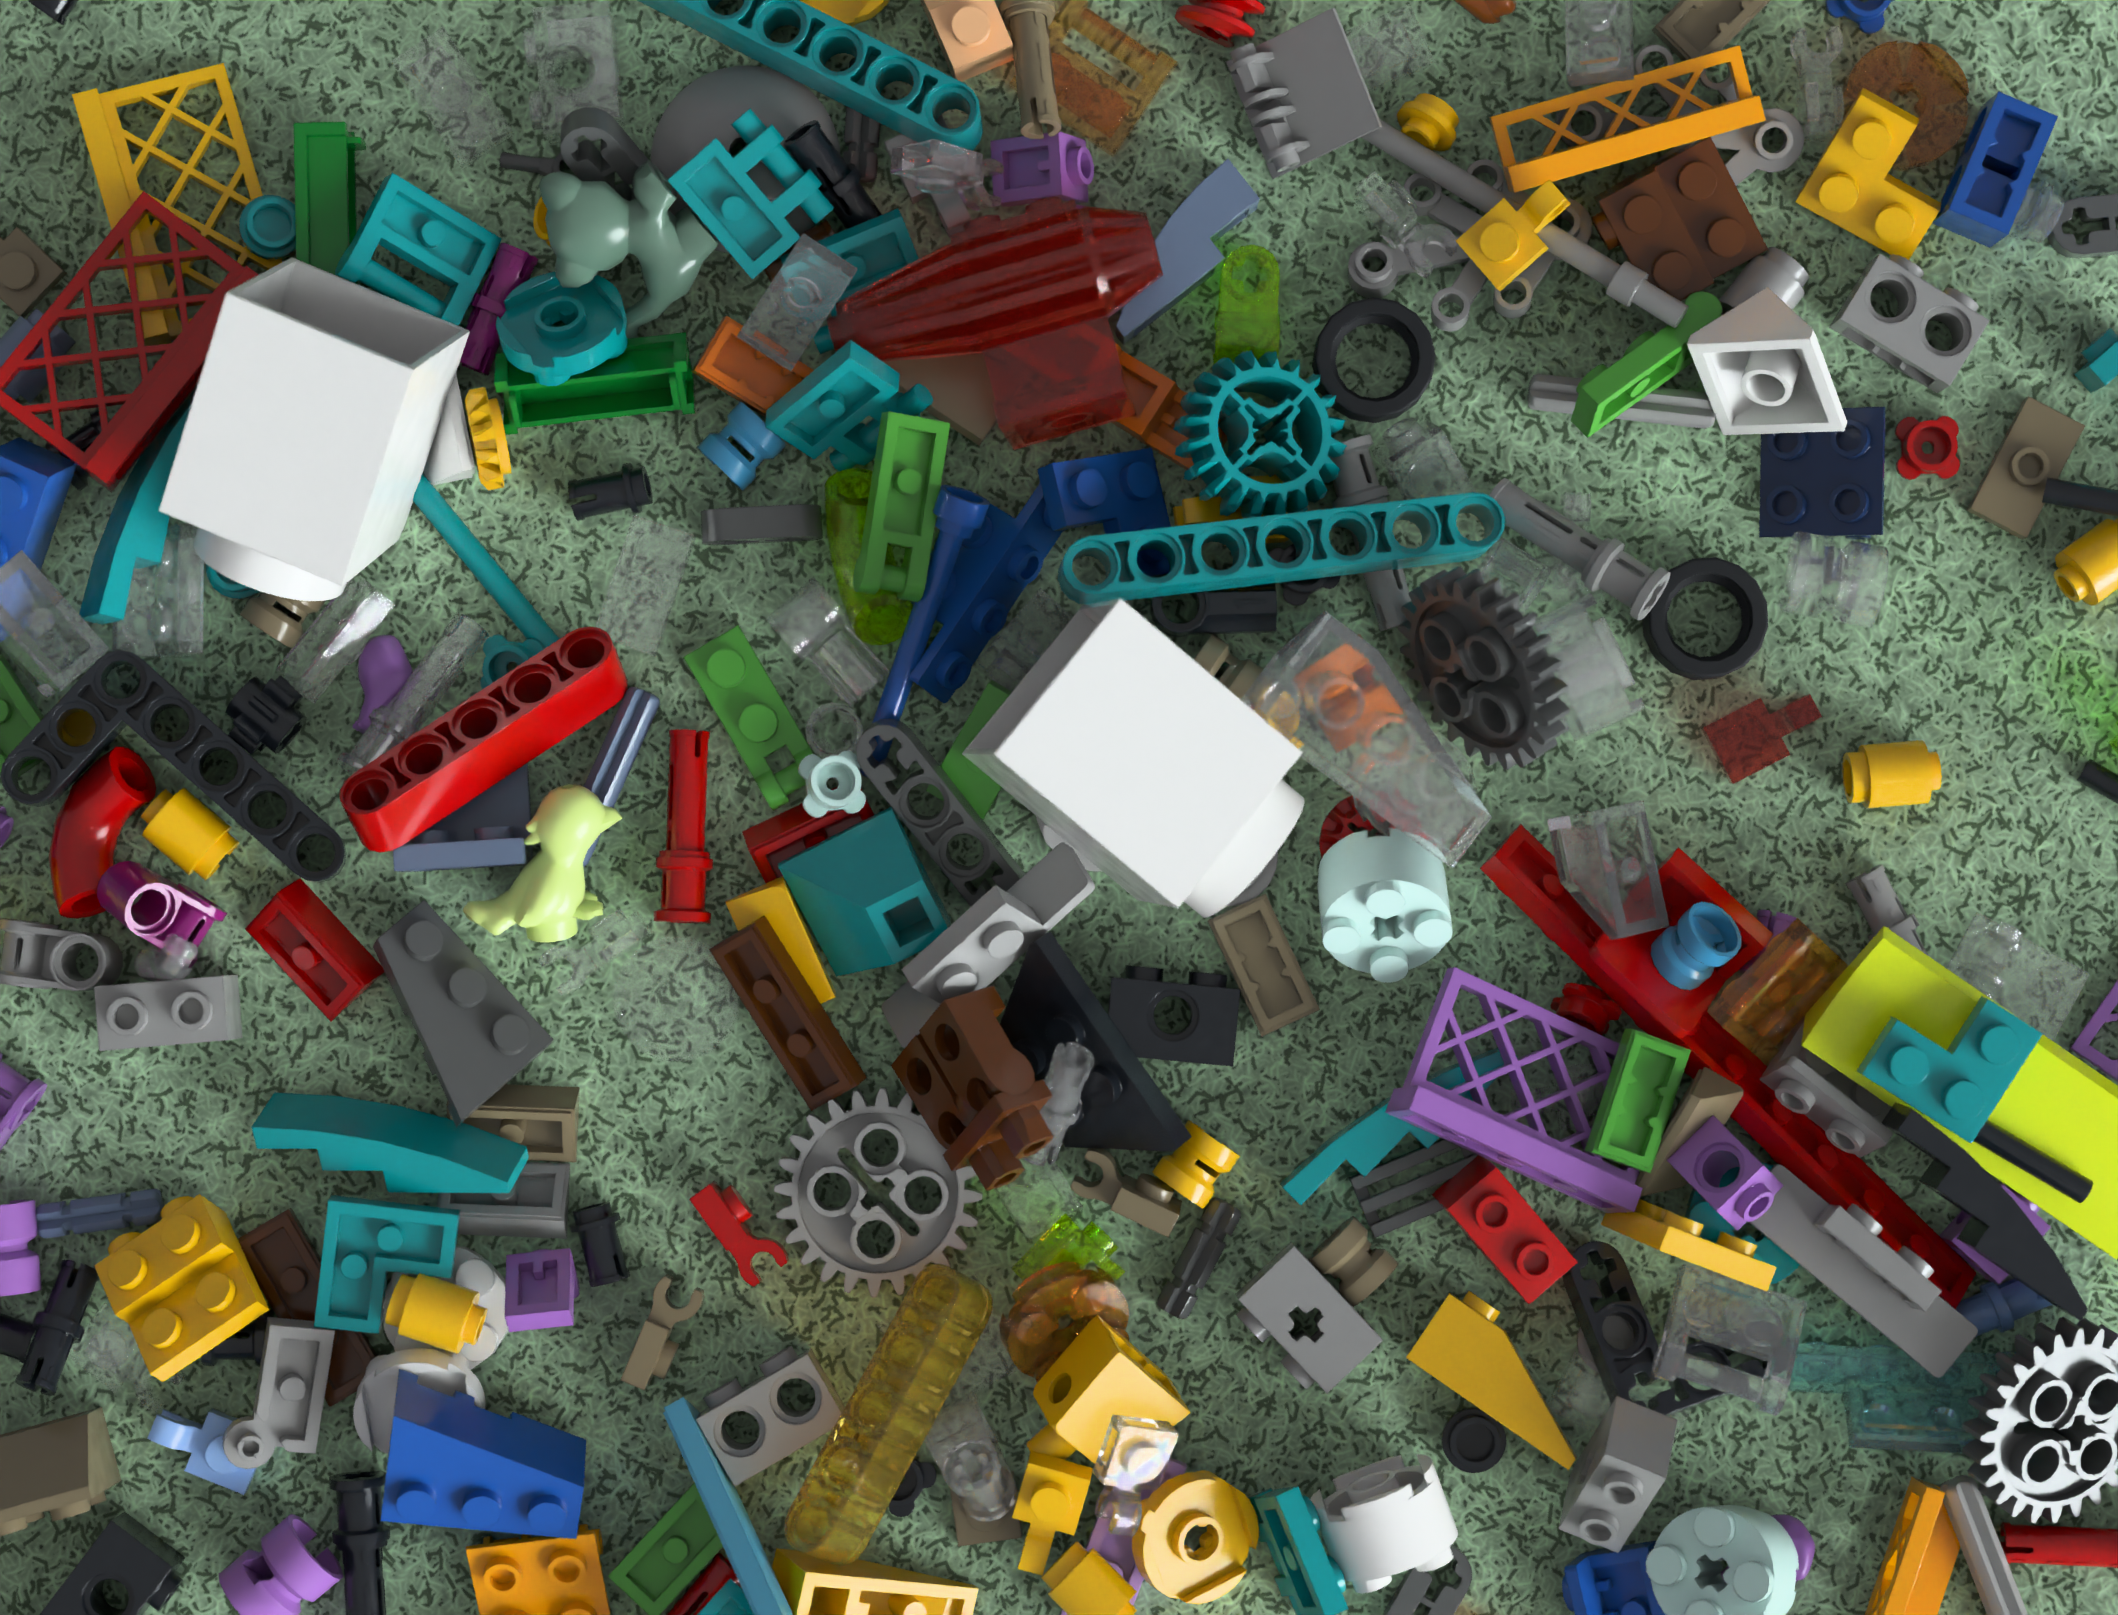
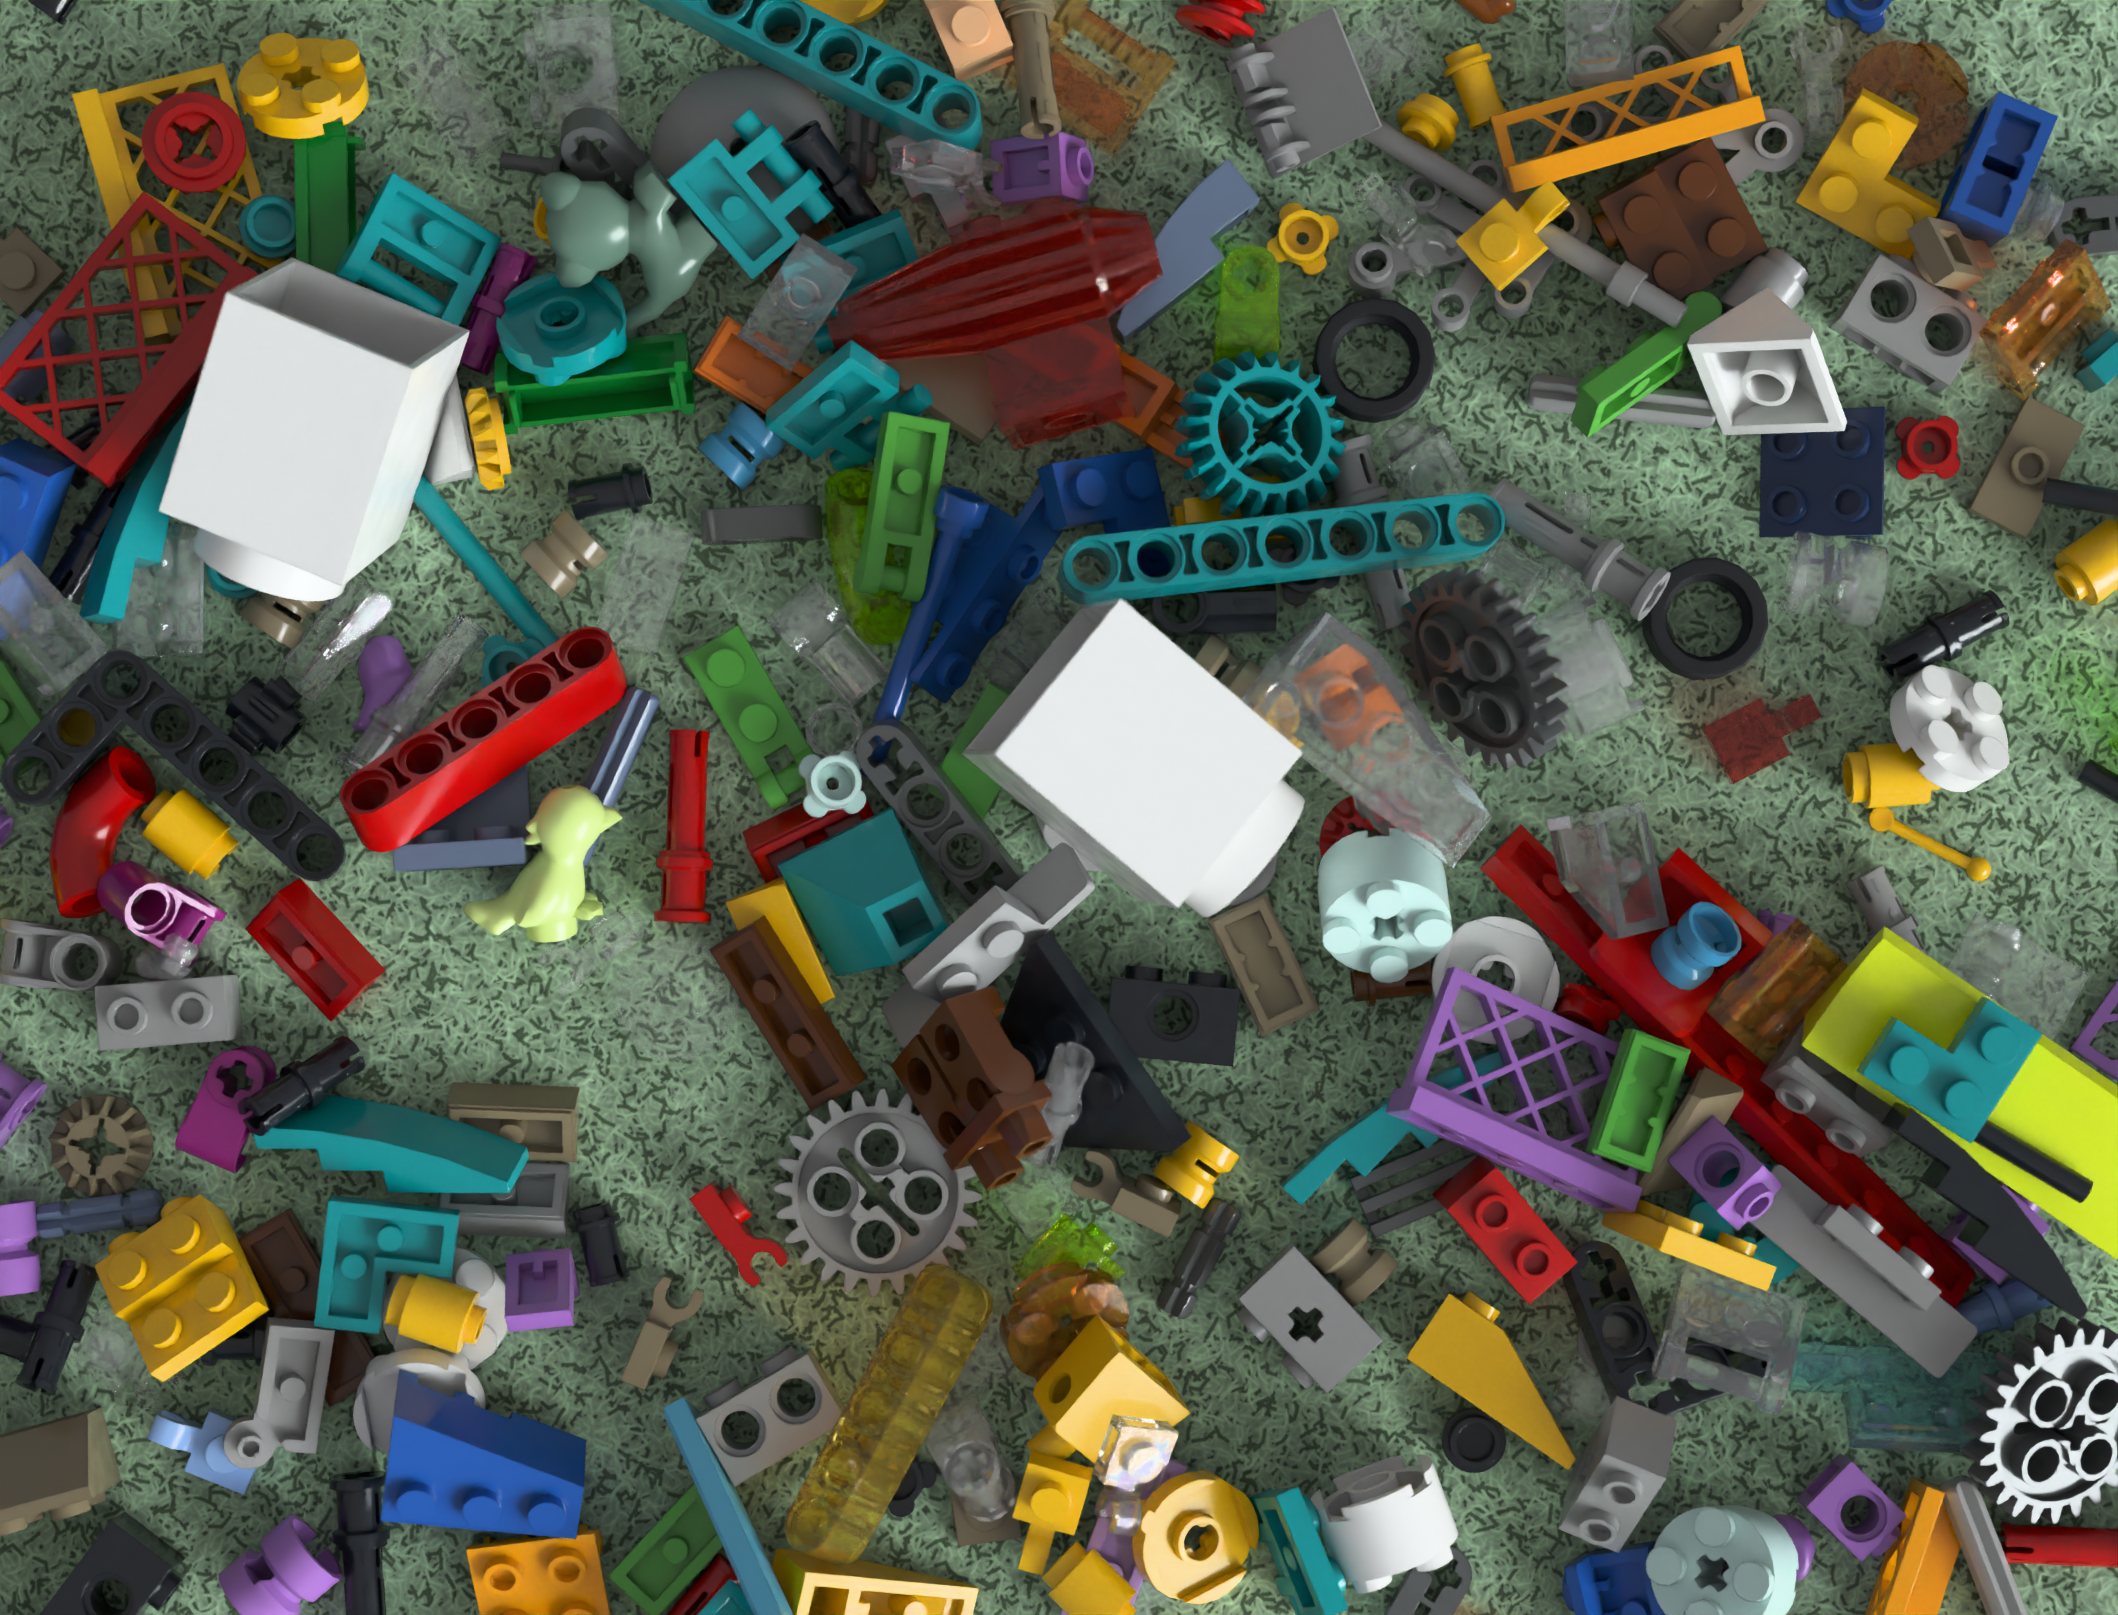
dark grey wing [373,900,554,1127] -> none
none -> black pin [44,481,125,605]
none -> dark tan gear [48,1095,153,1197]
none -> red gear [142,92,246,195]
none -> magenta piece [175,1045,277,1174]
none -> yellow plate [237,33,369,139]
none -> black pin [238,1035,365,1136]
none -> dark tan wheel [519,509,610,599]
none -> yellow plate [1266,202,1339,276]
none -> reddish brown pin [1350,961,1432,1007]
none -> white plate [1429,916,1560,1044]
none -> yellow pin [1443,43,1507,130]
none -> medium lavender brick [1796,1453,1907,1562]
none -> yellow hinge [1868,807,1991,882]
none -> black pin [1877,590,2010,684]
none -> white plate [1890,665,2010,792]
none -> dark tan plate [1907,216,1997,291]
none -> clear orange plate [1979,239,2112,401]

